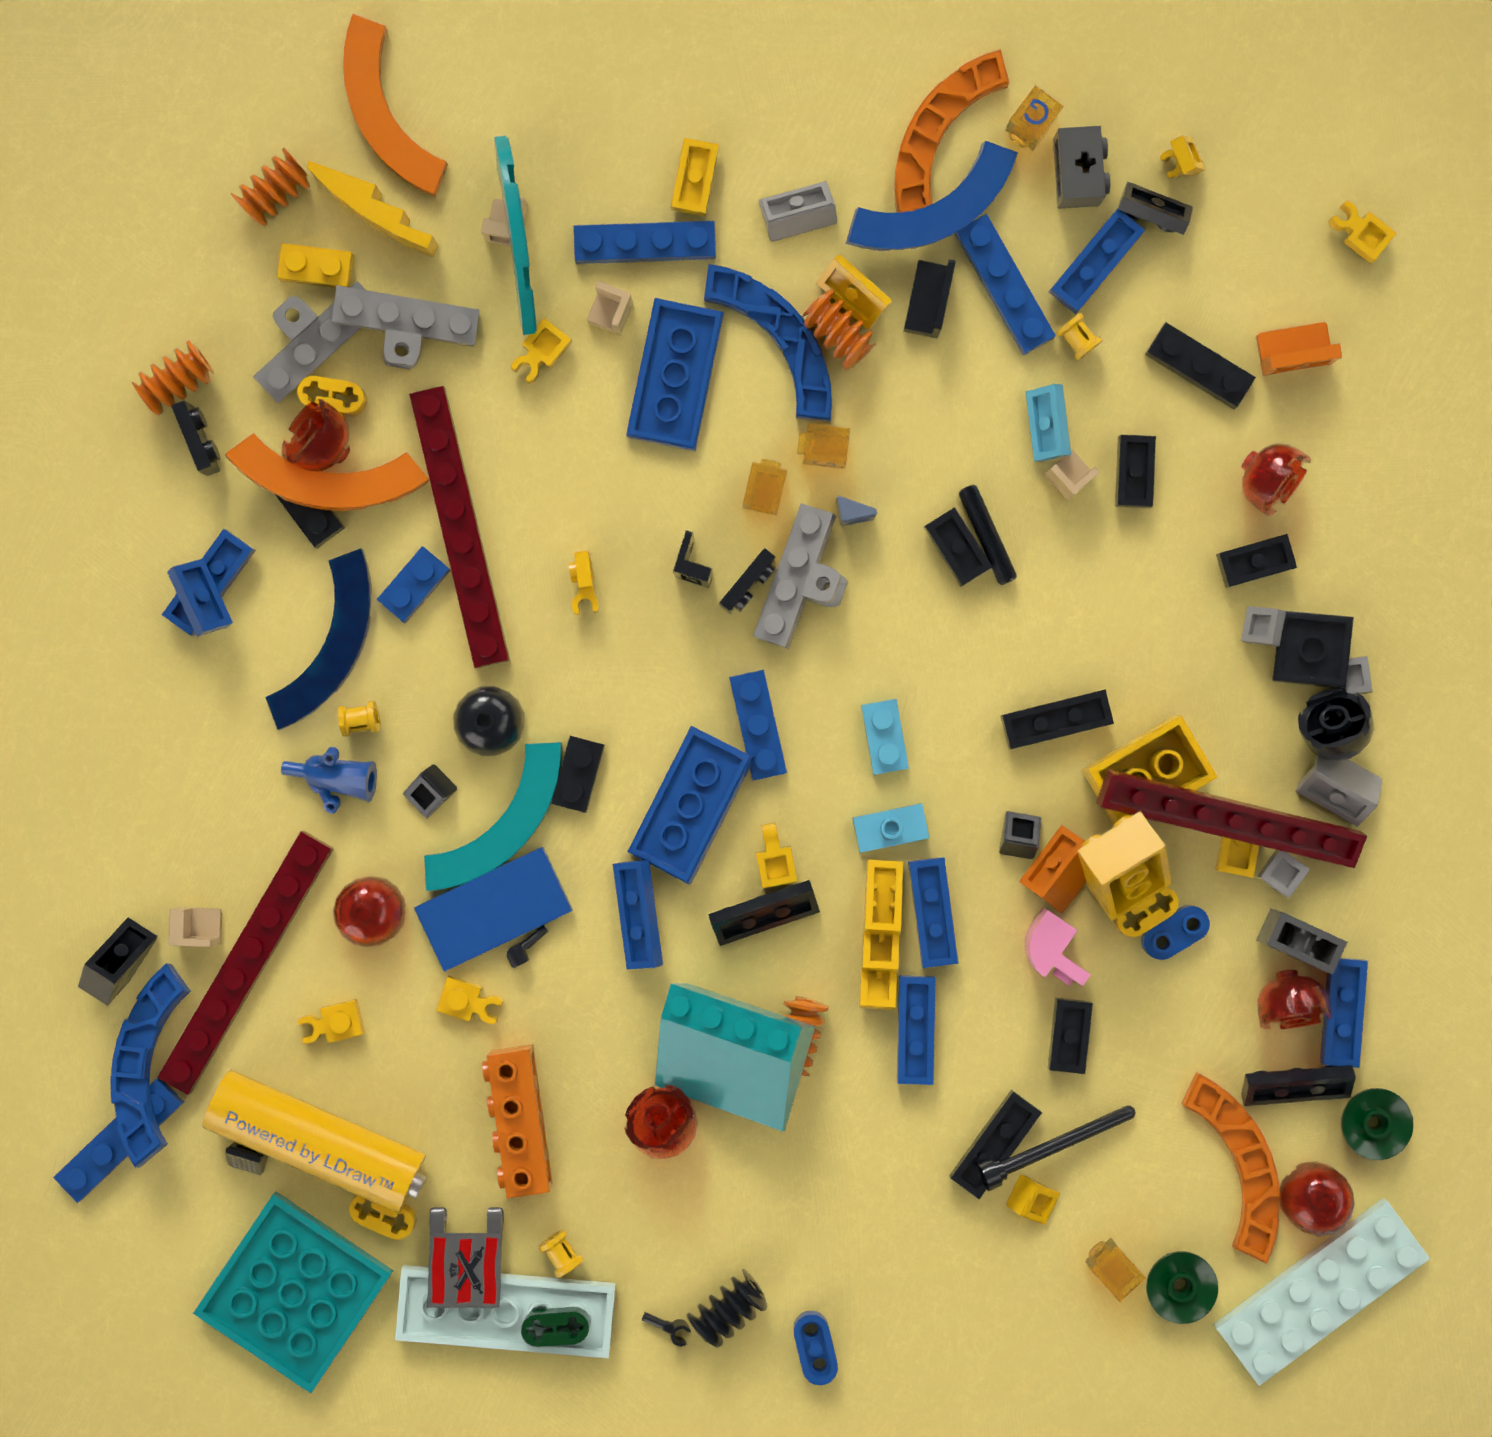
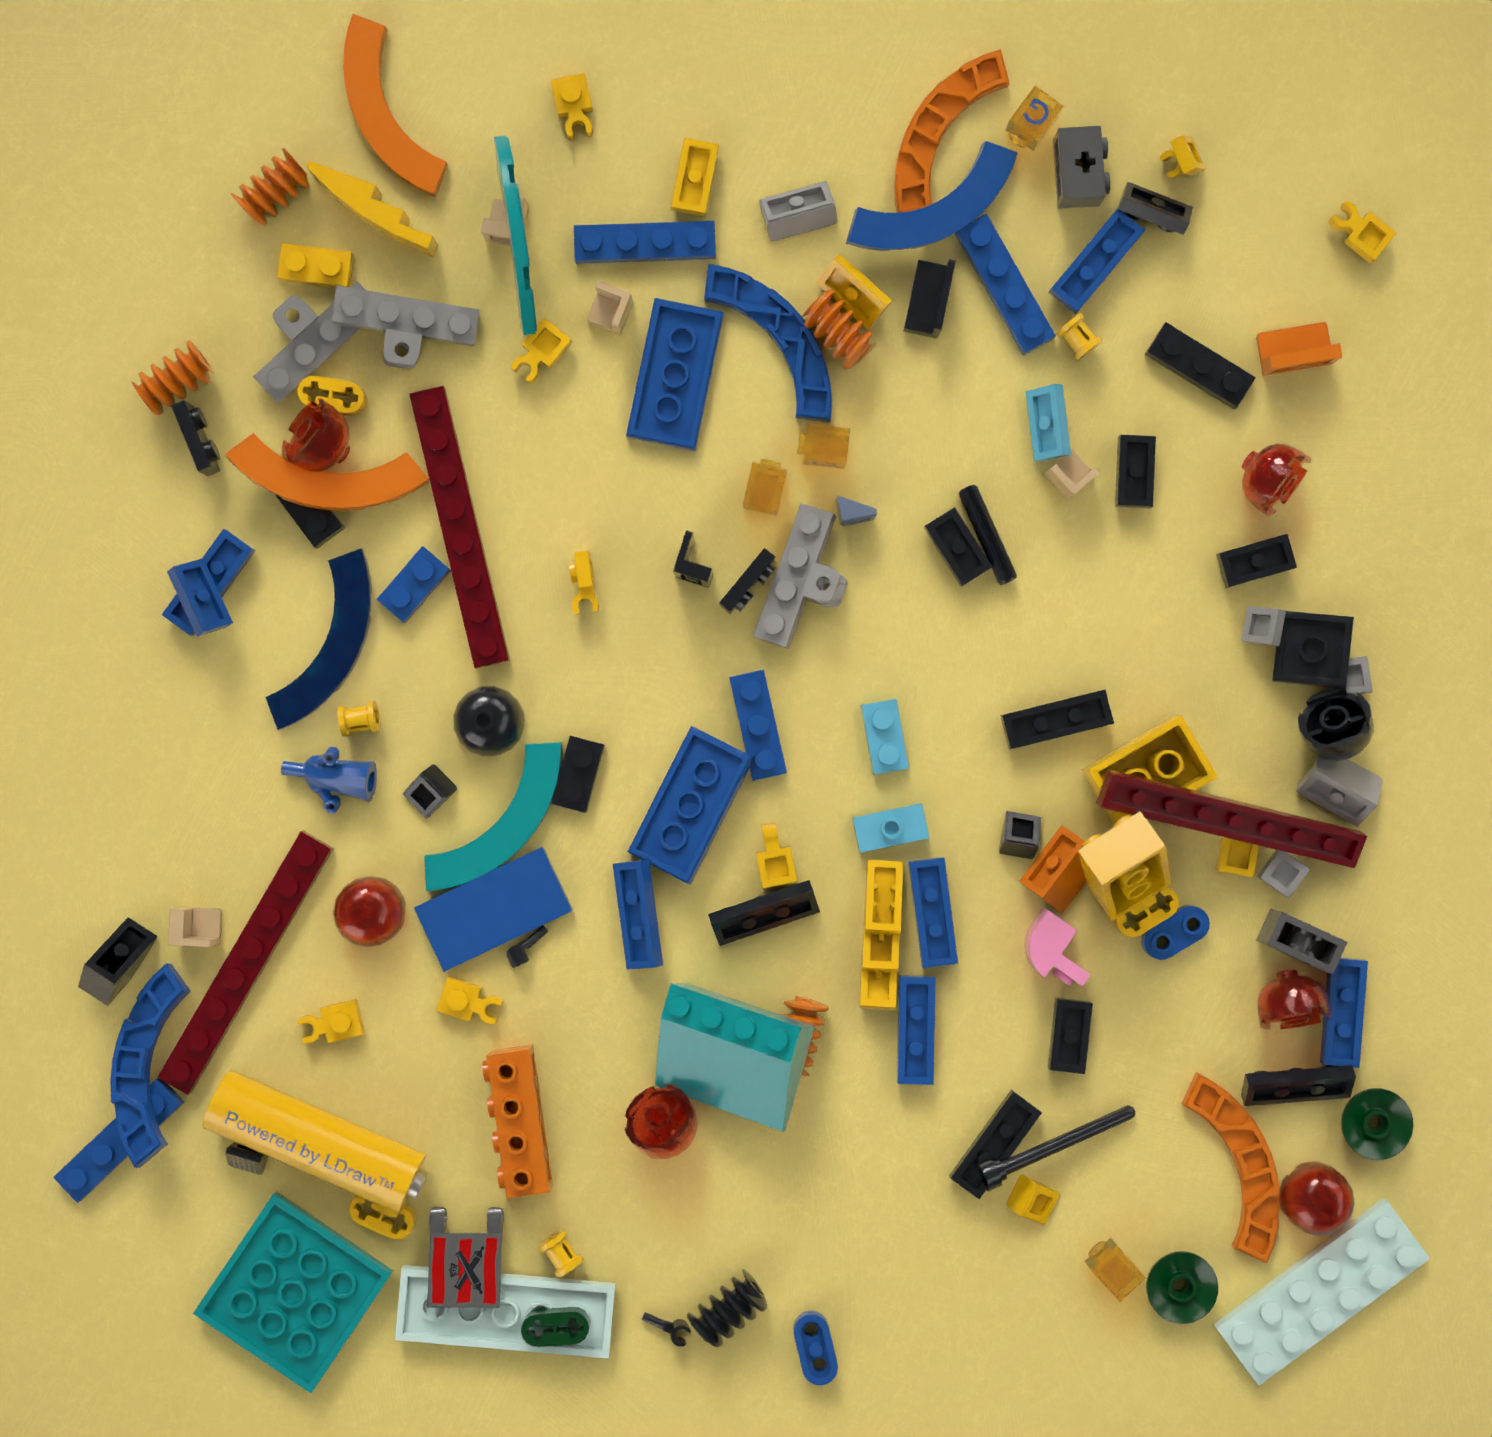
none -> yellow plate [551,73,593,141]

